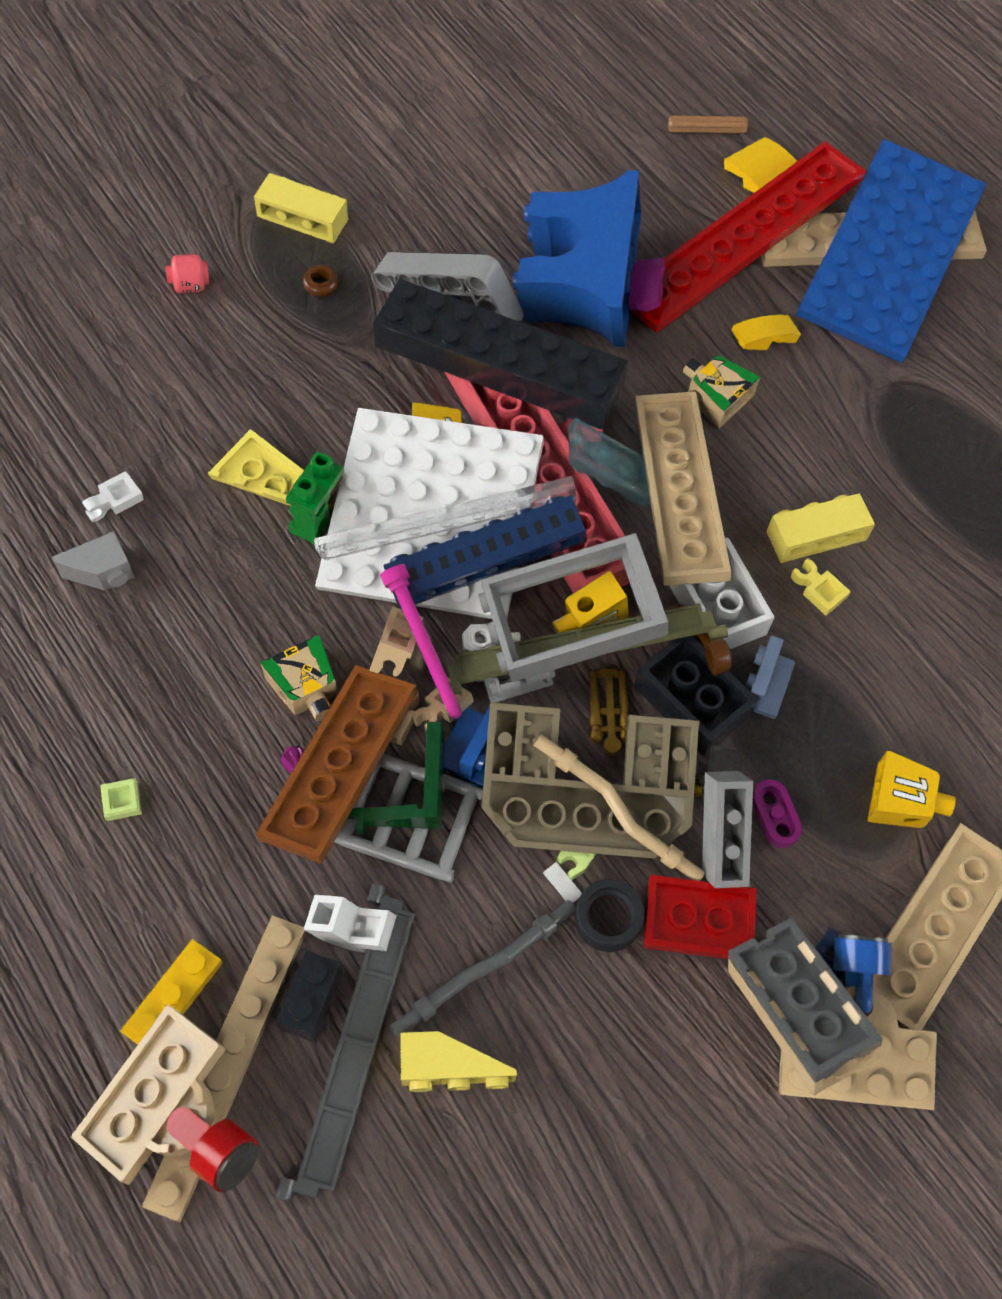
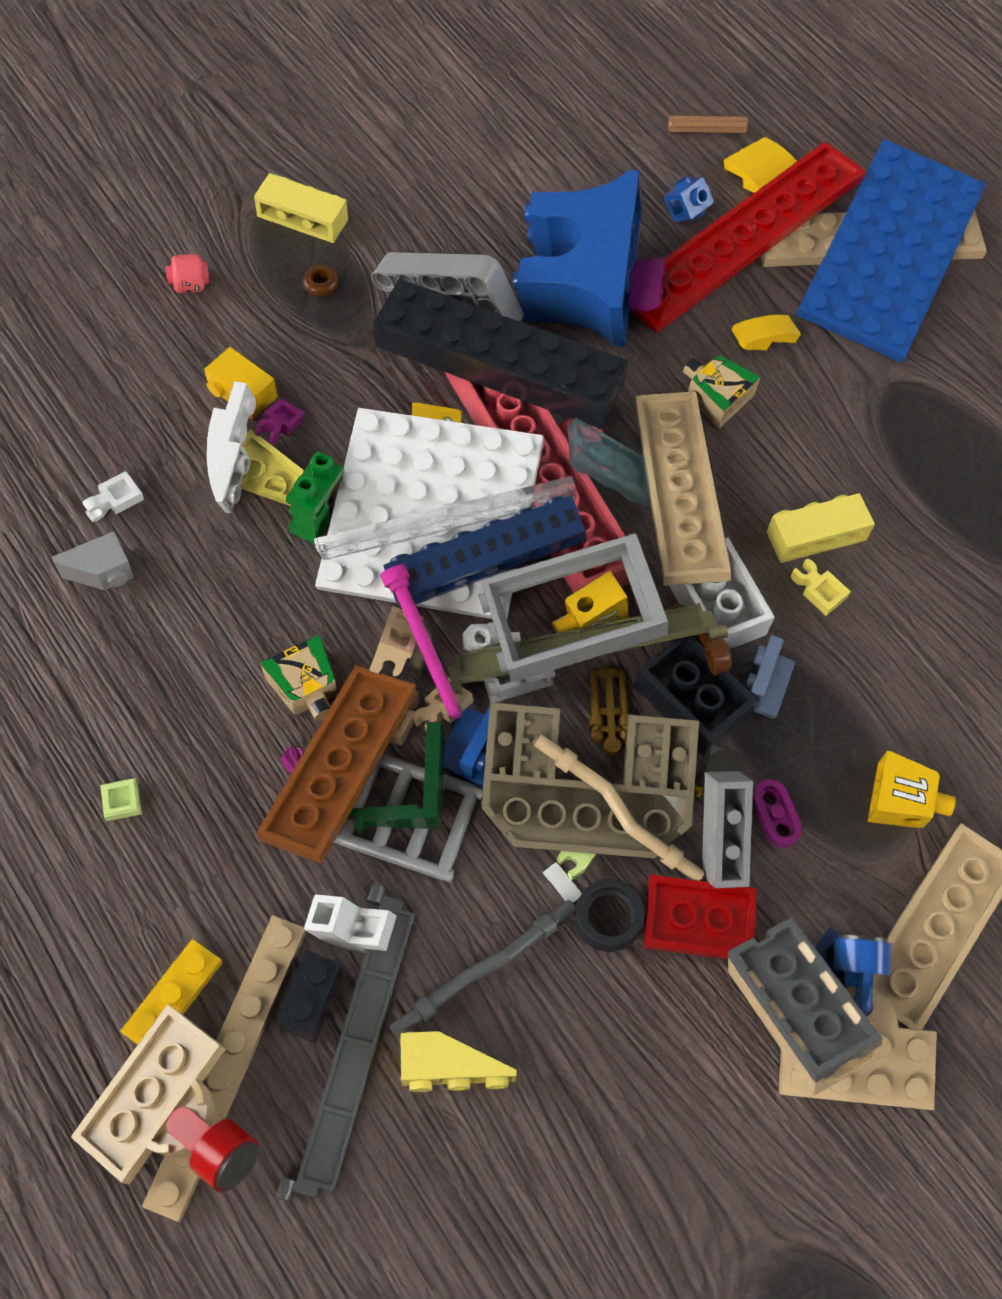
none -> yellow brick [204,347,278,420]
none -> white slope [207,381,256,513]
none -> magenta plate [255,398,306,444]
none -> blue brick [663,176,714,222]

